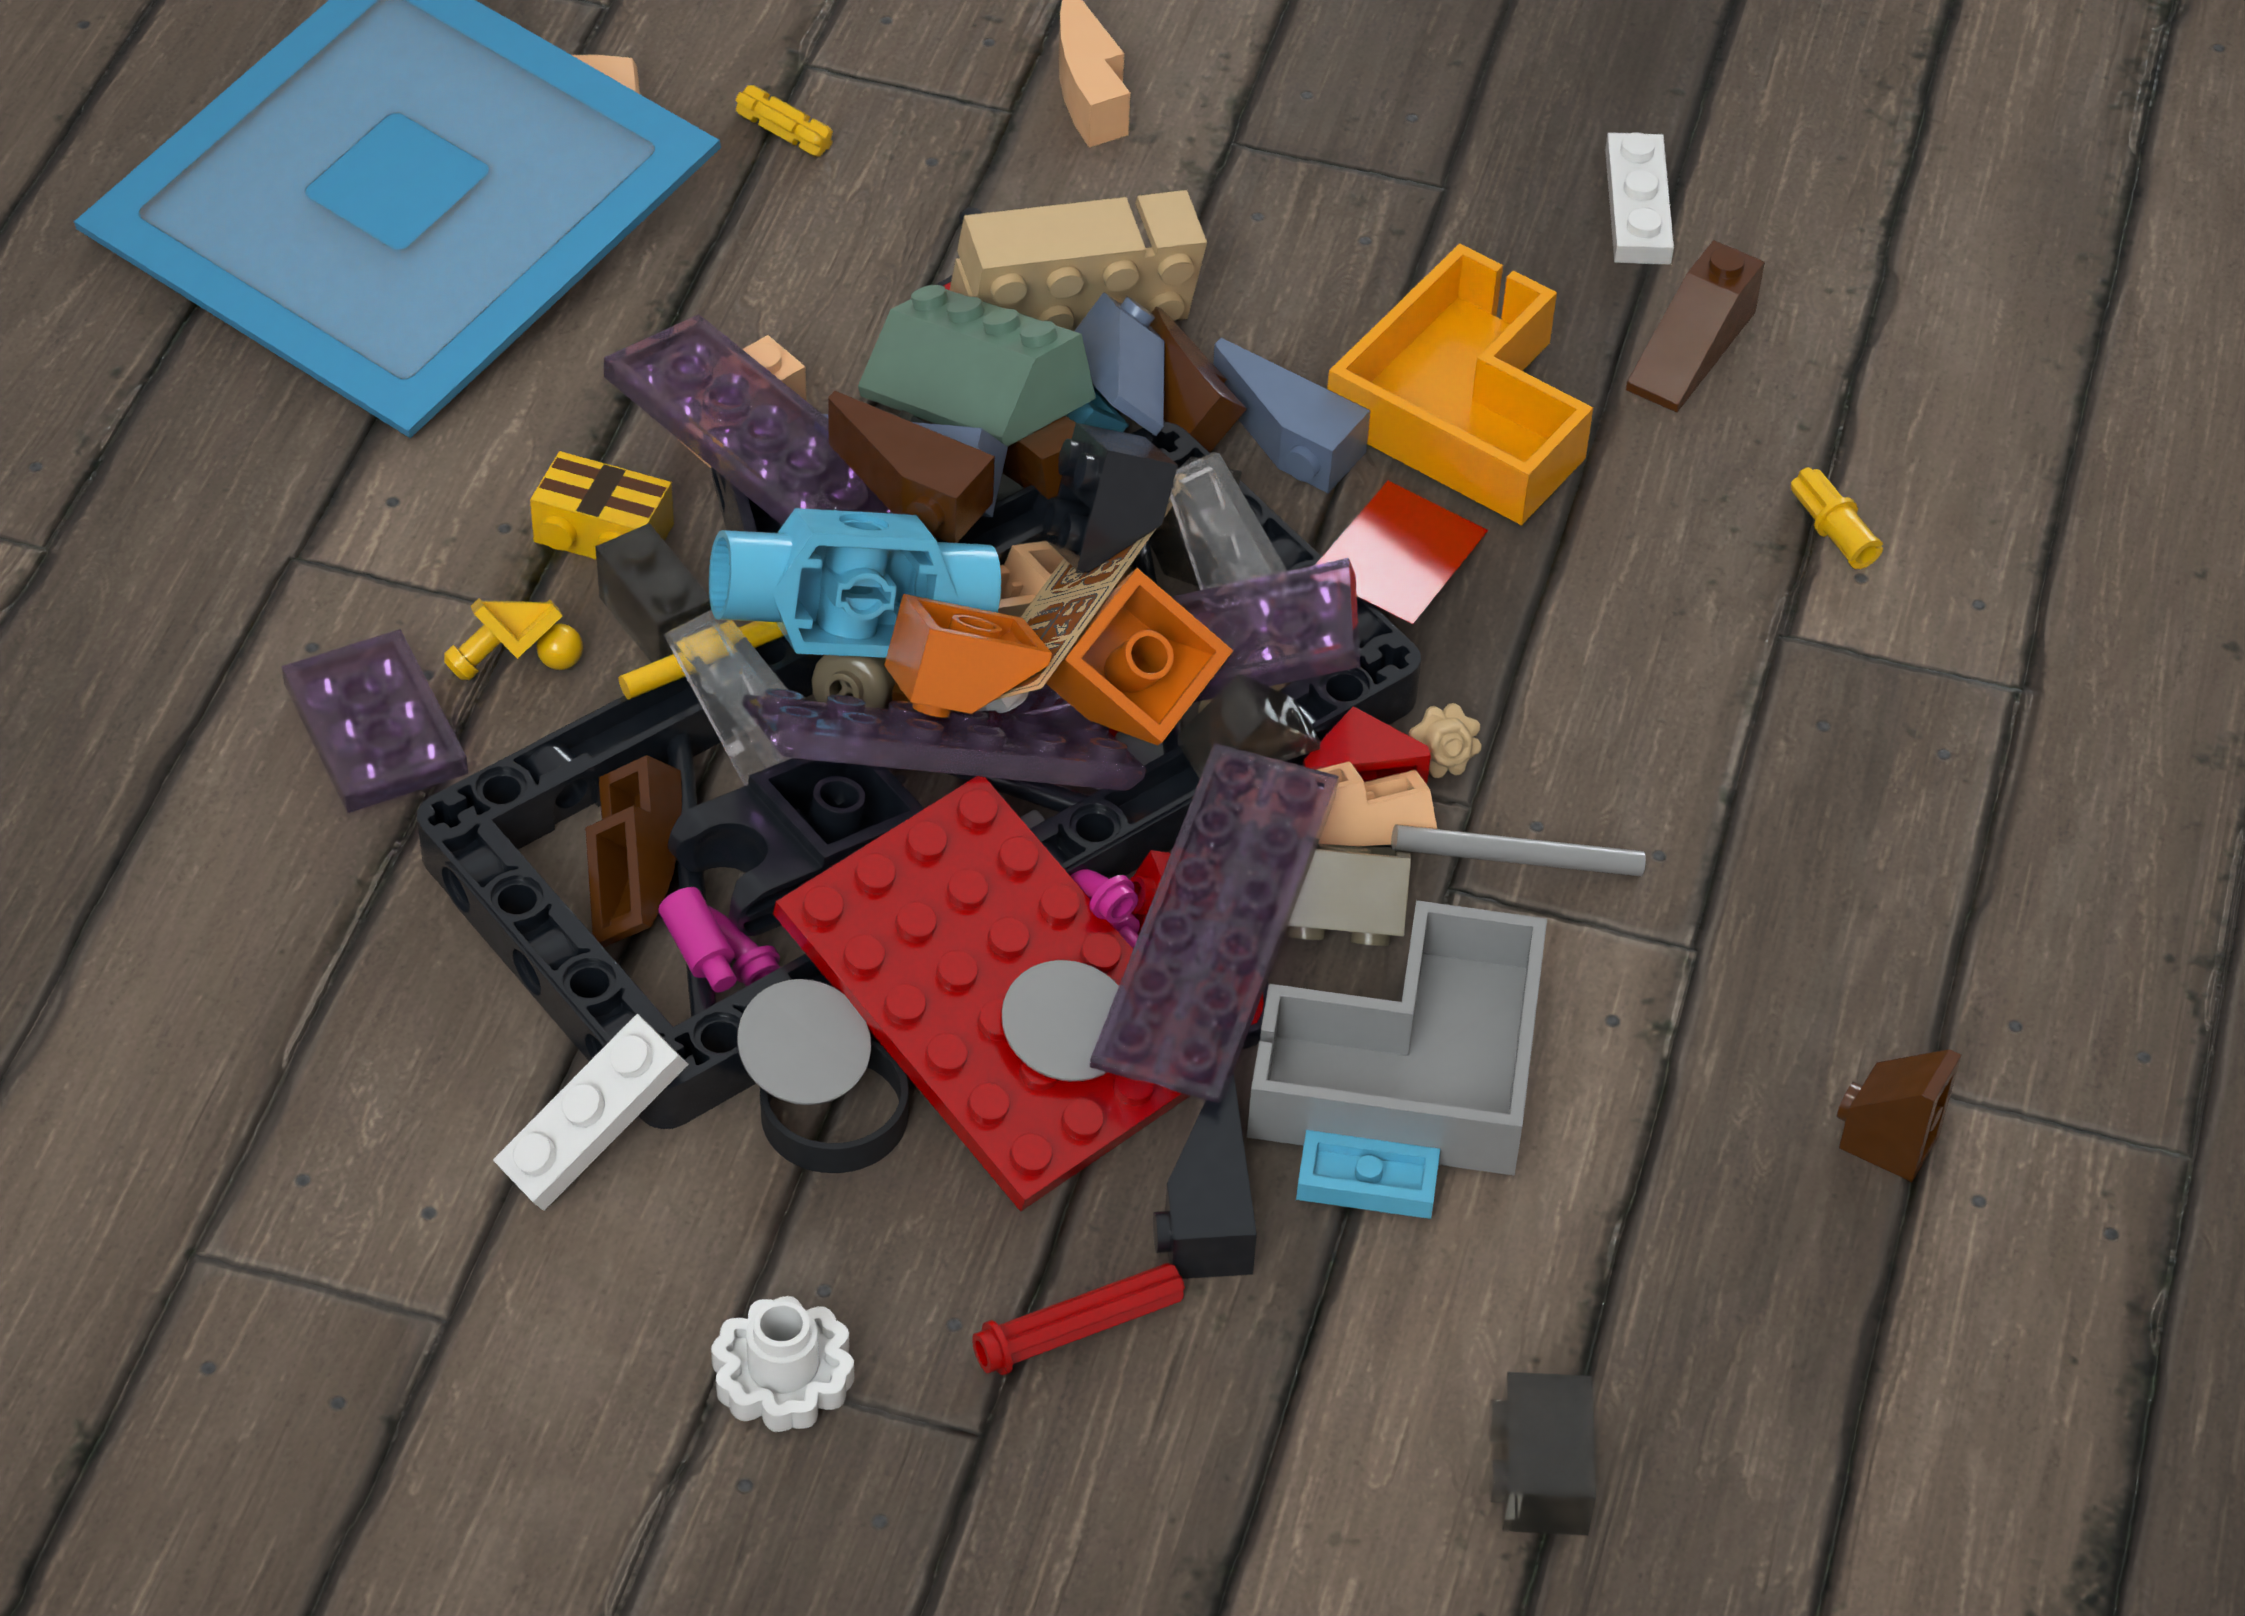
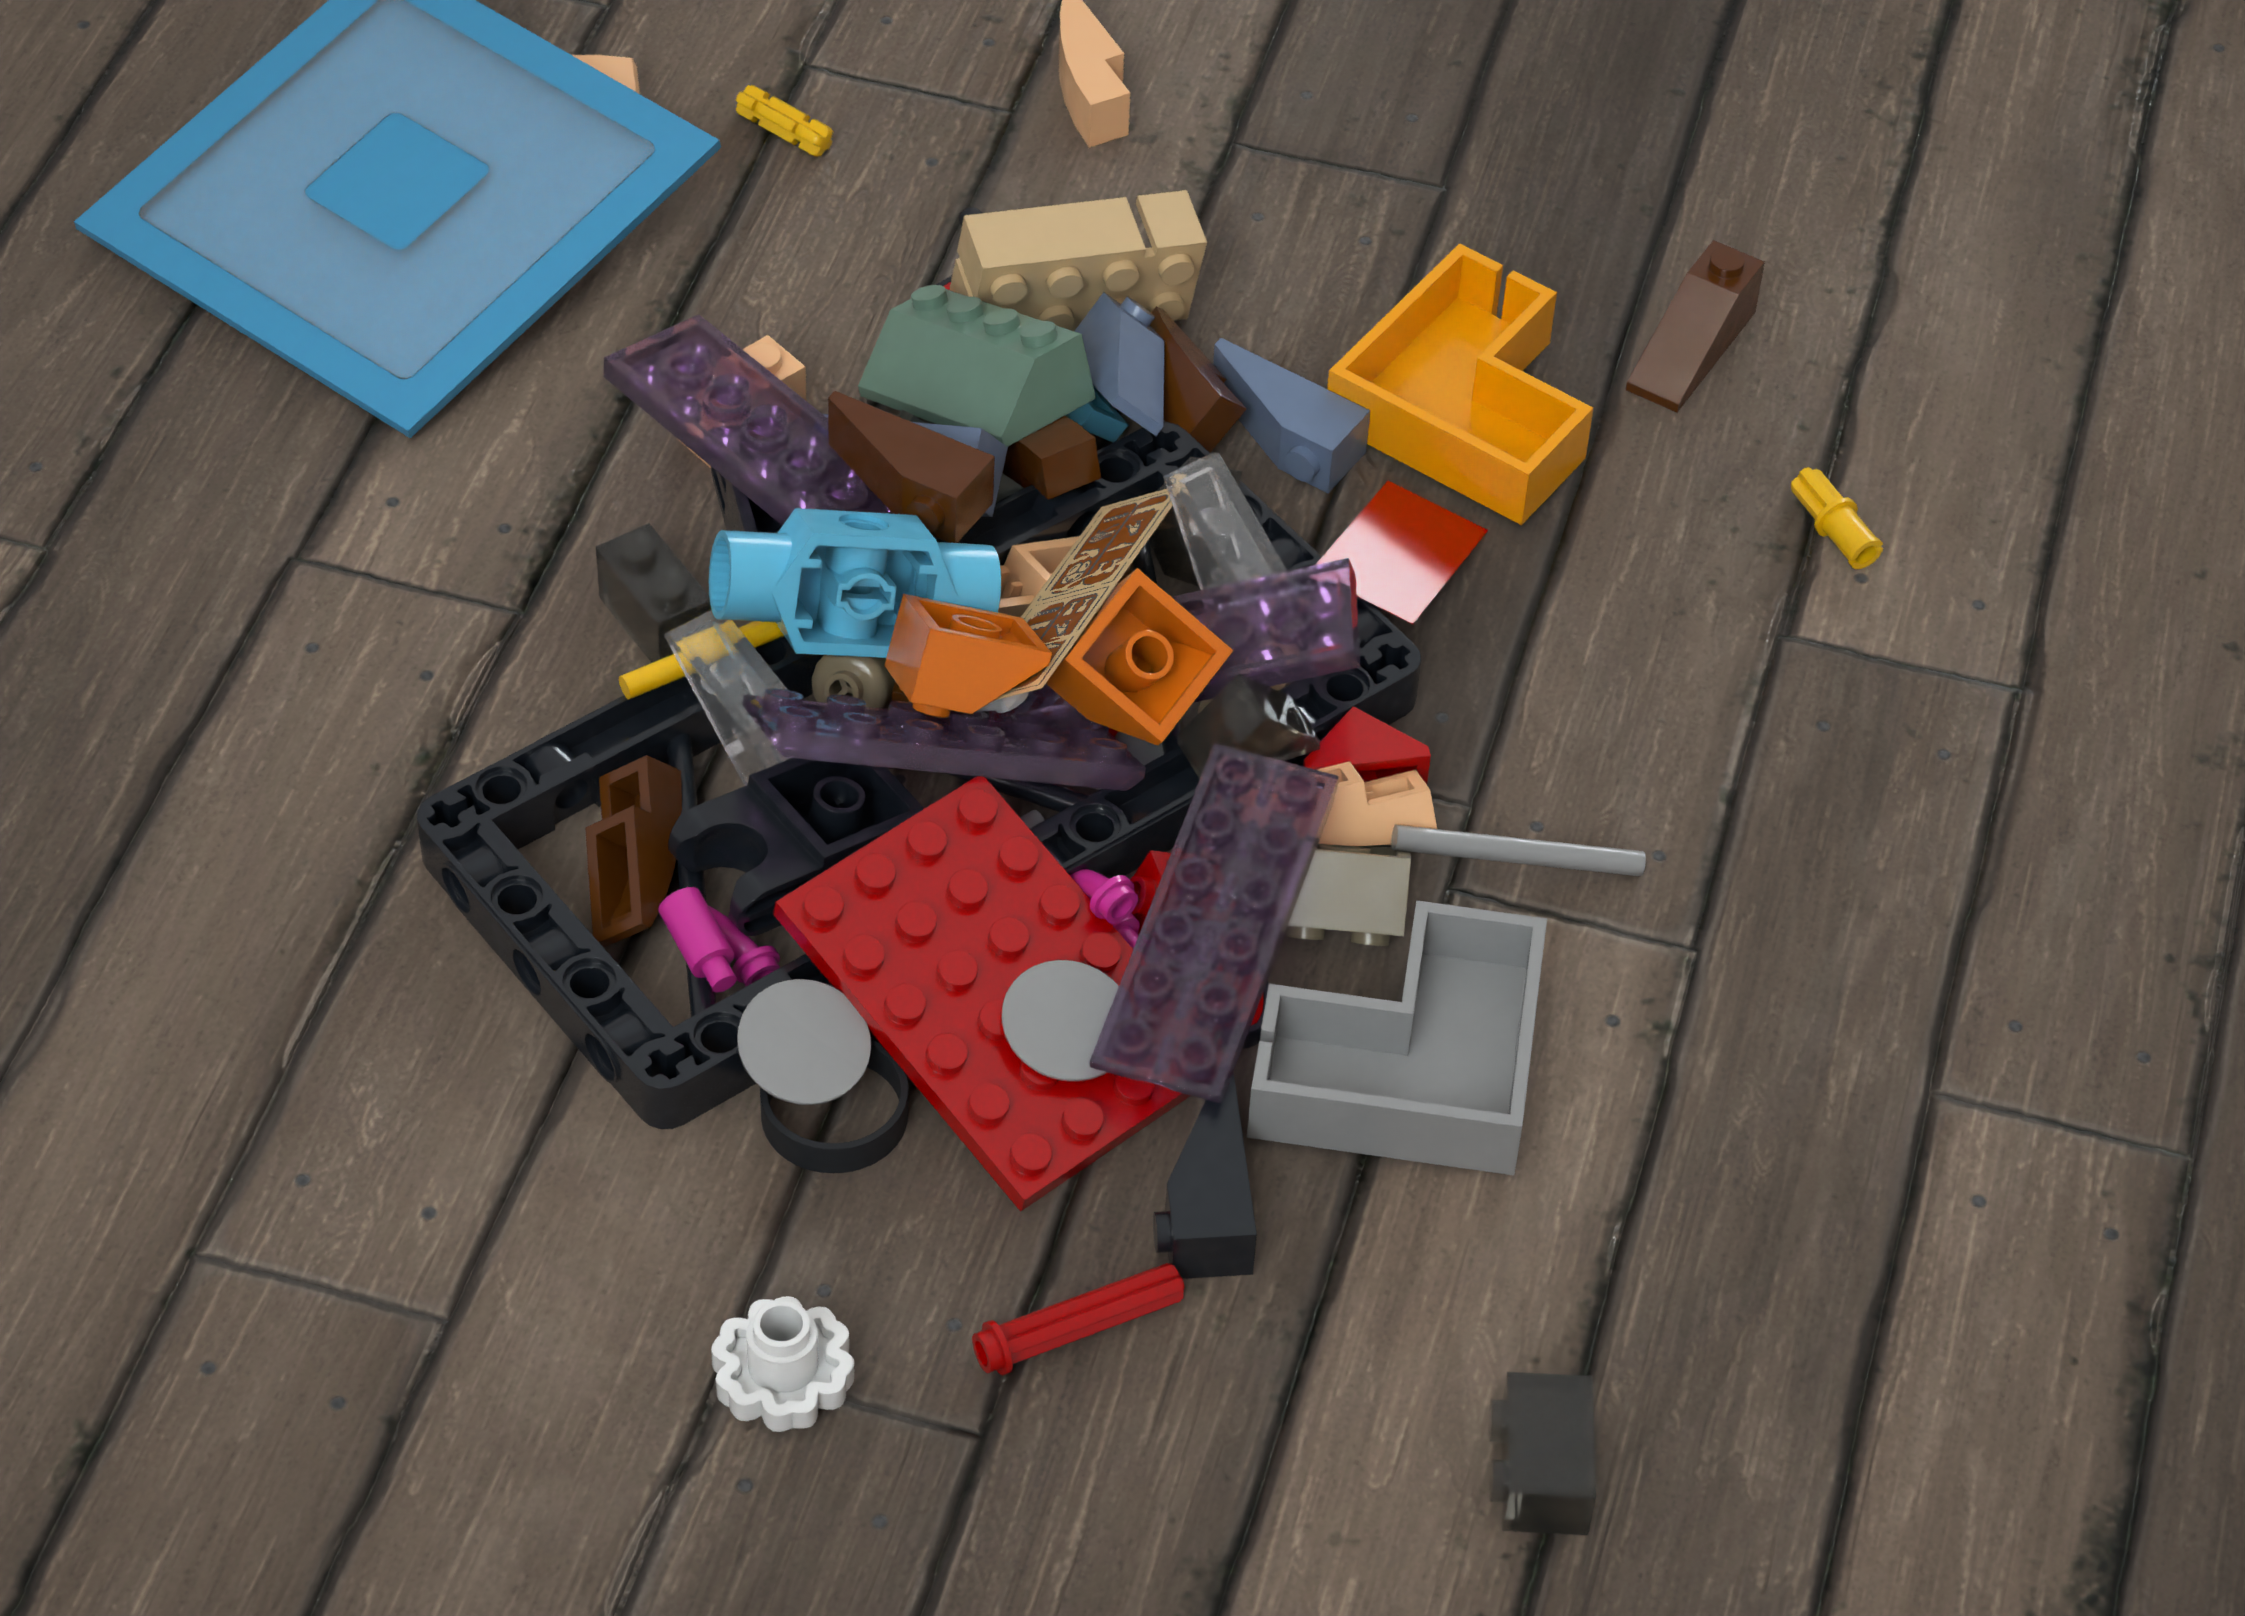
clear purple plate [281,629,468,813] -> none
yellow piece [444,598,583,680] -> none
white plate [493,1014,689,1211] -> none
yellow brick [530,451,674,573] -> none
black slope [1043,423,1178,573] -> none
medium azure plate [1296,1130,1441,1219] -> none
tan plant [1409,703,1482,778] -> none
white plate [1605,133,1674,264] -> none
reddish brown slope [1837,1049,1962,1182] -> none

